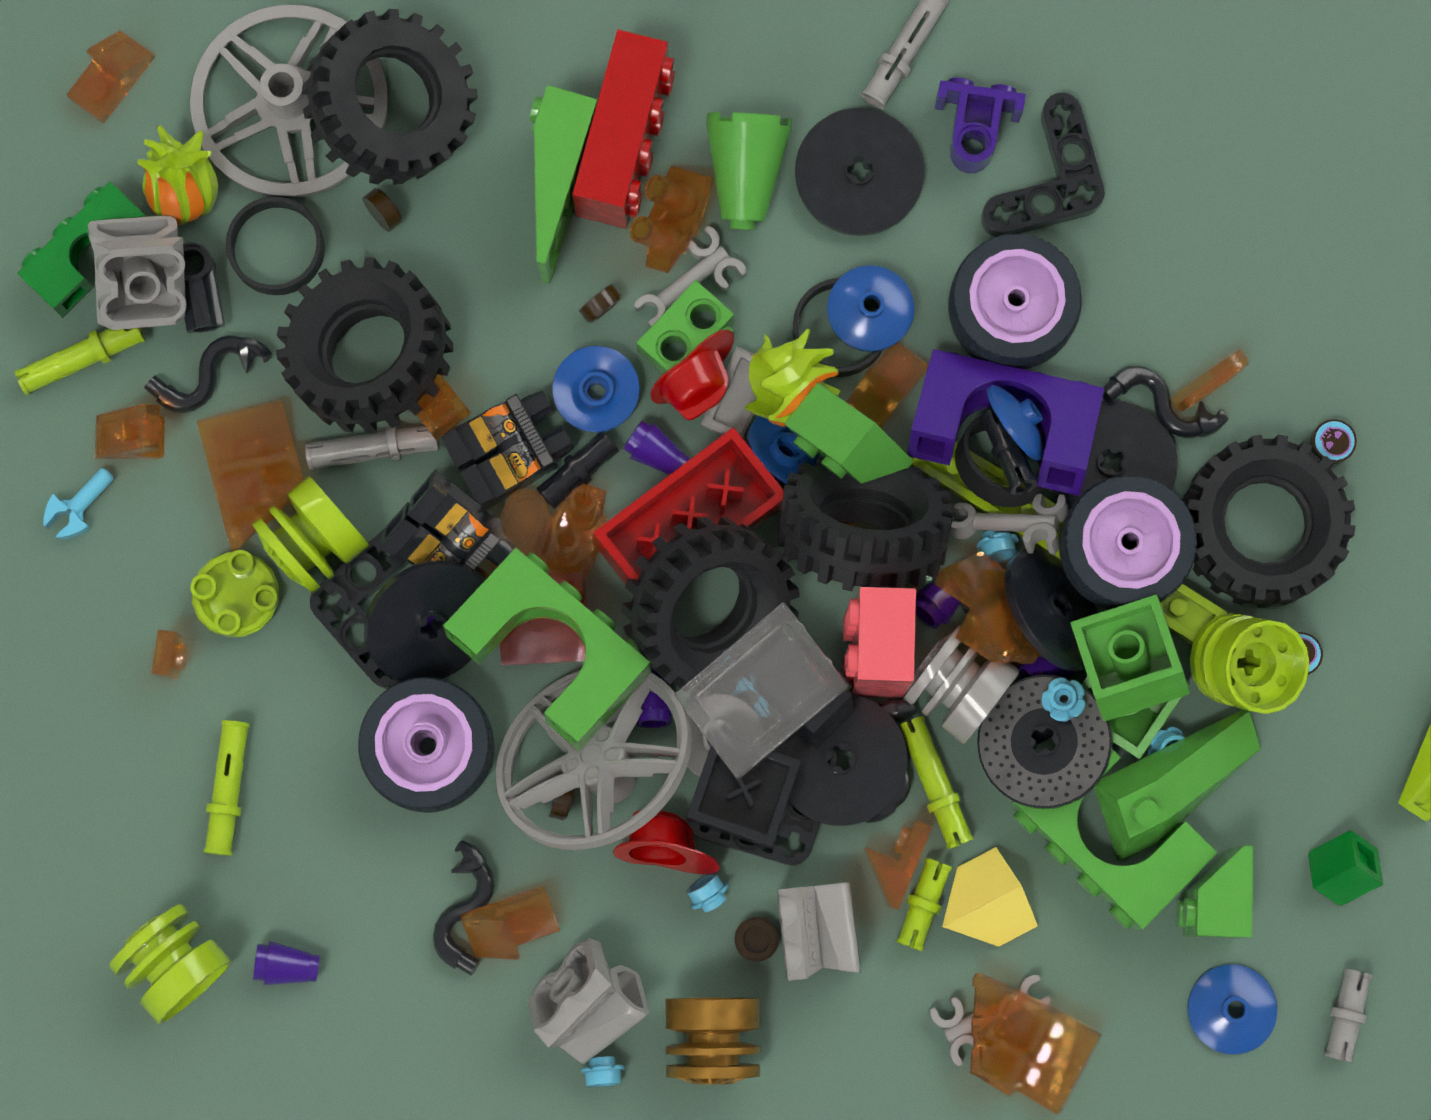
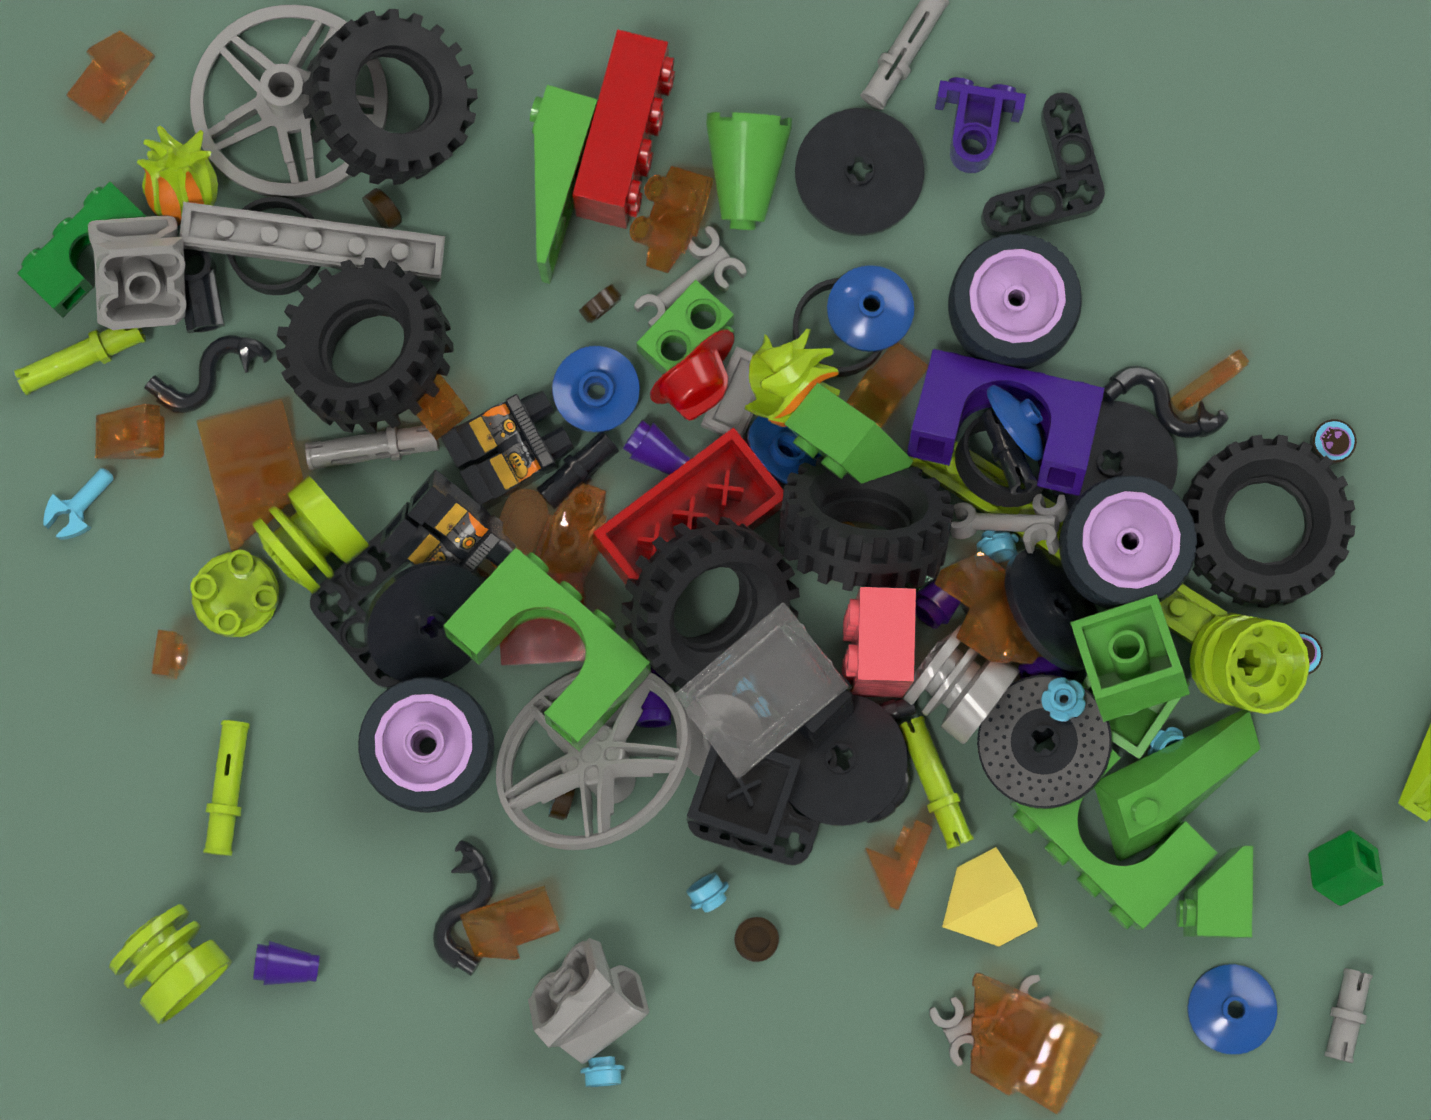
red piece [613,810,720,874] -> none
pearl gold wheel [665,997,760,1084] -> none
light grey piece [777,882,861,981] -> none
lime pin [896,858,952,952] -> none
none -> light grey tile [180,202,445,282]

